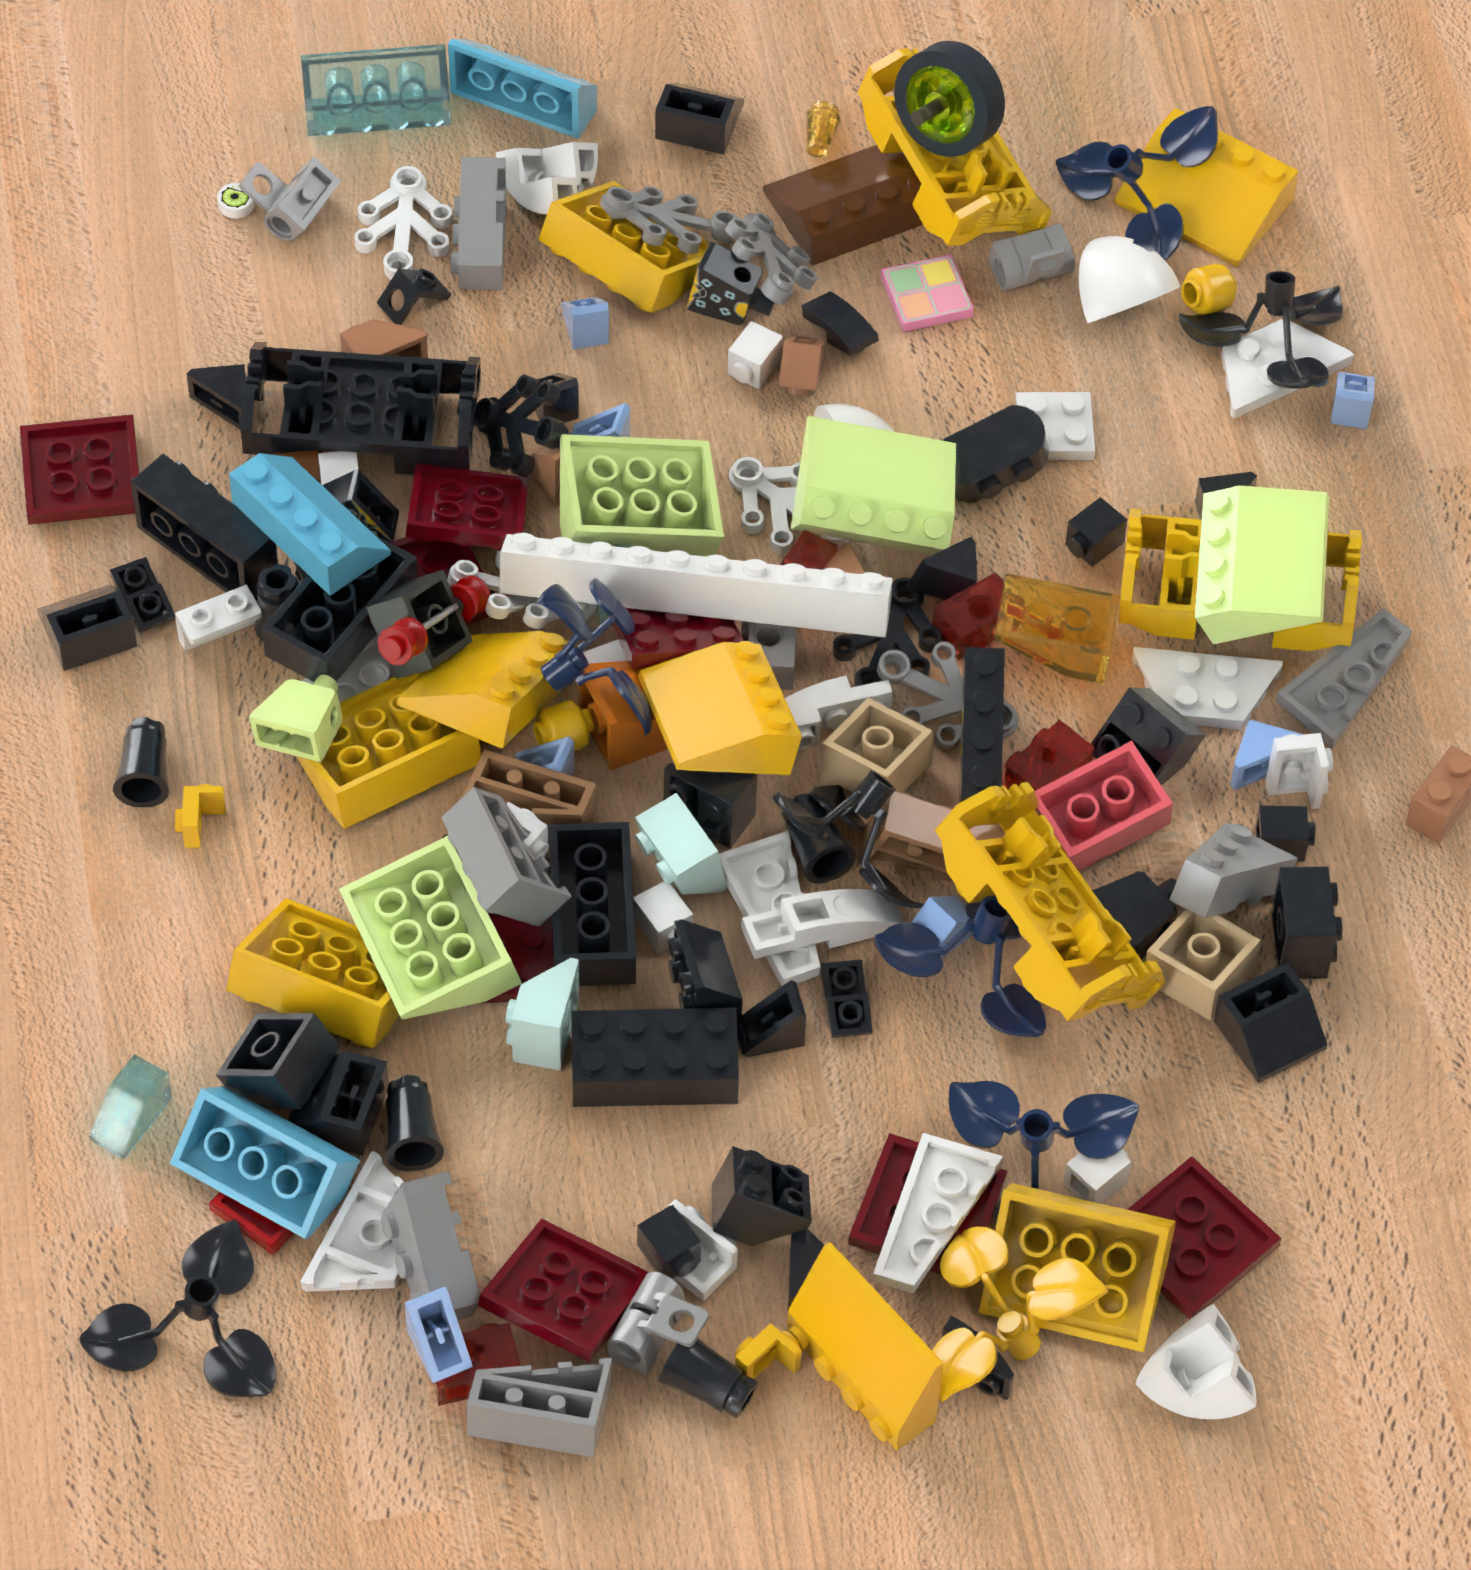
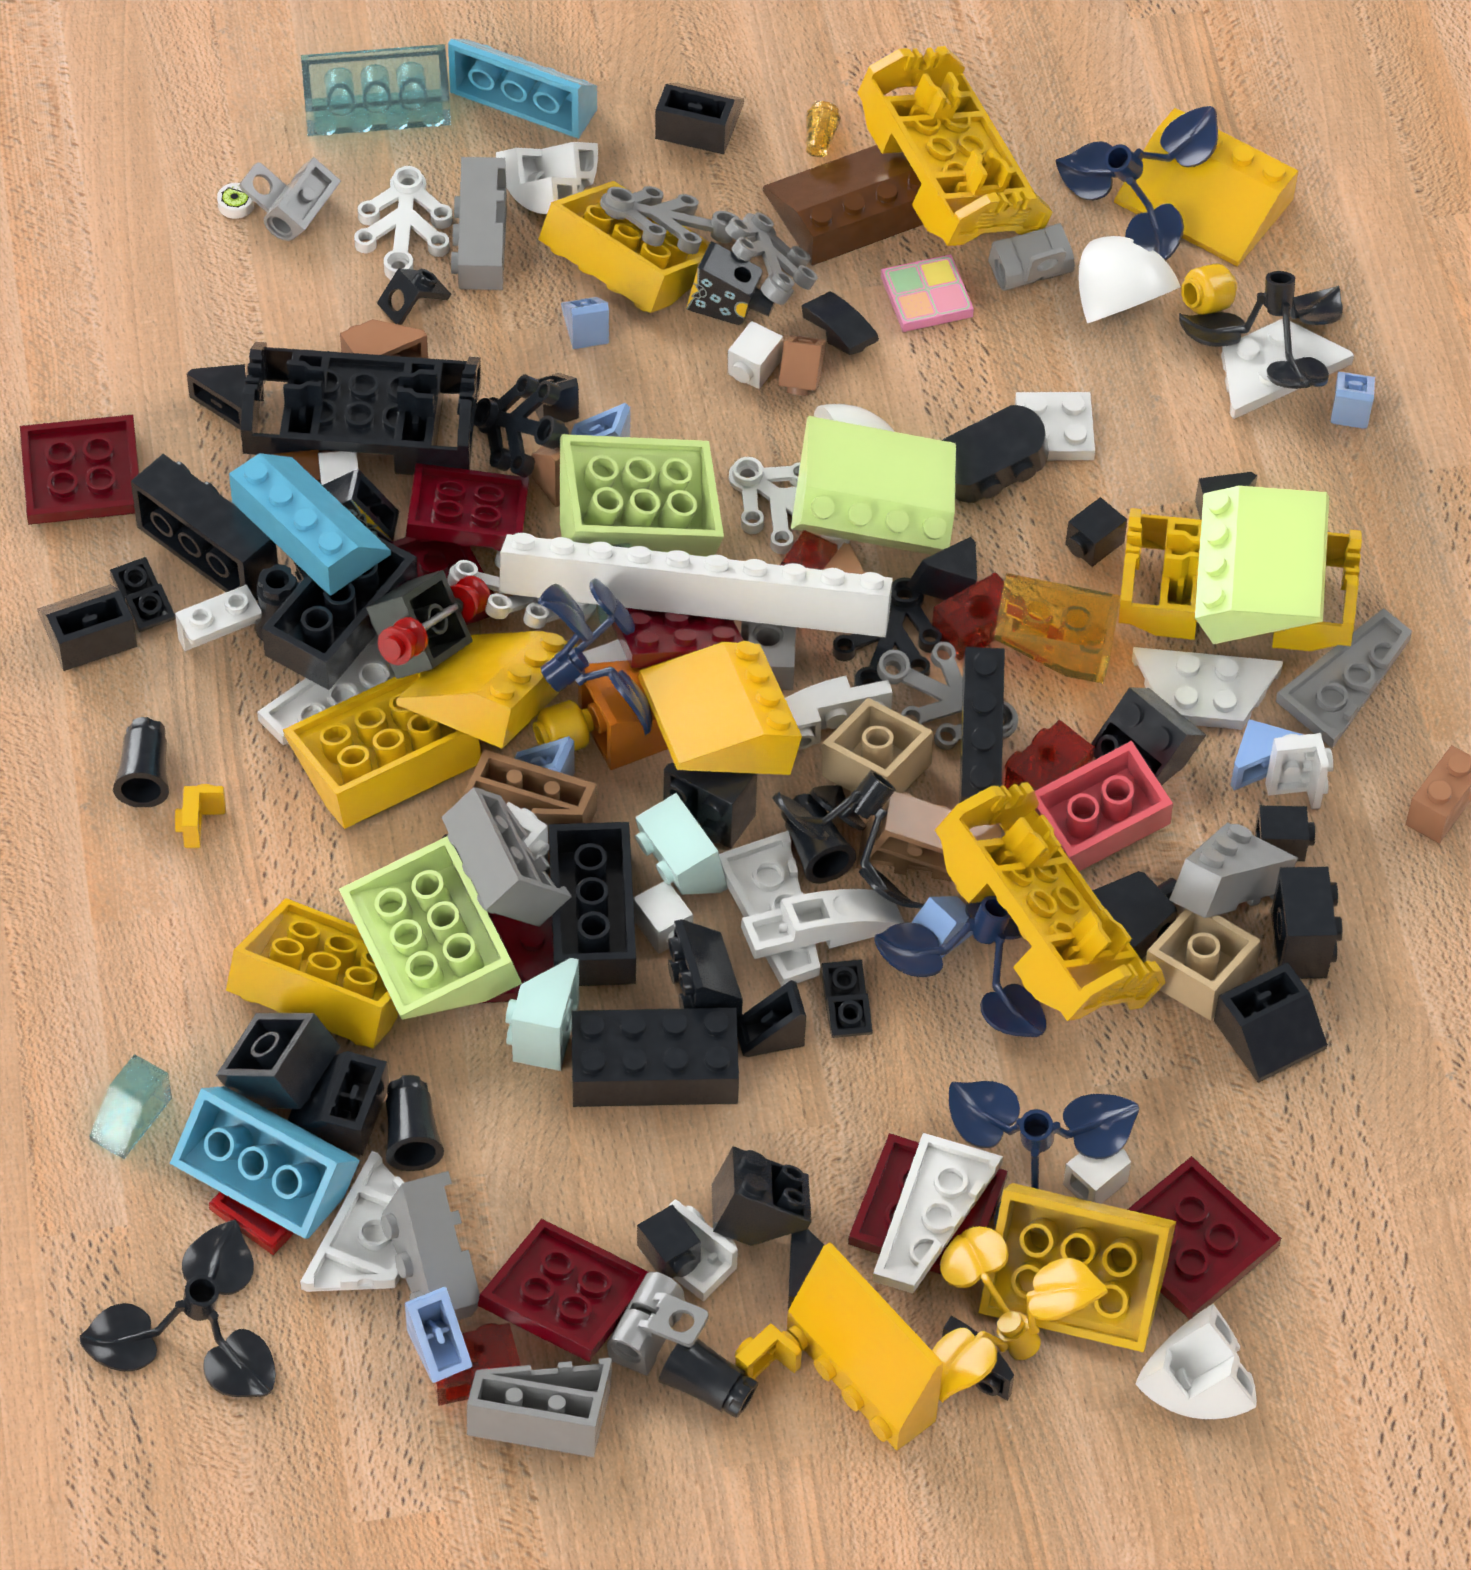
yellowish green torso [249,674,343,762] -> none
wheel [894,41,1005,157] -> none

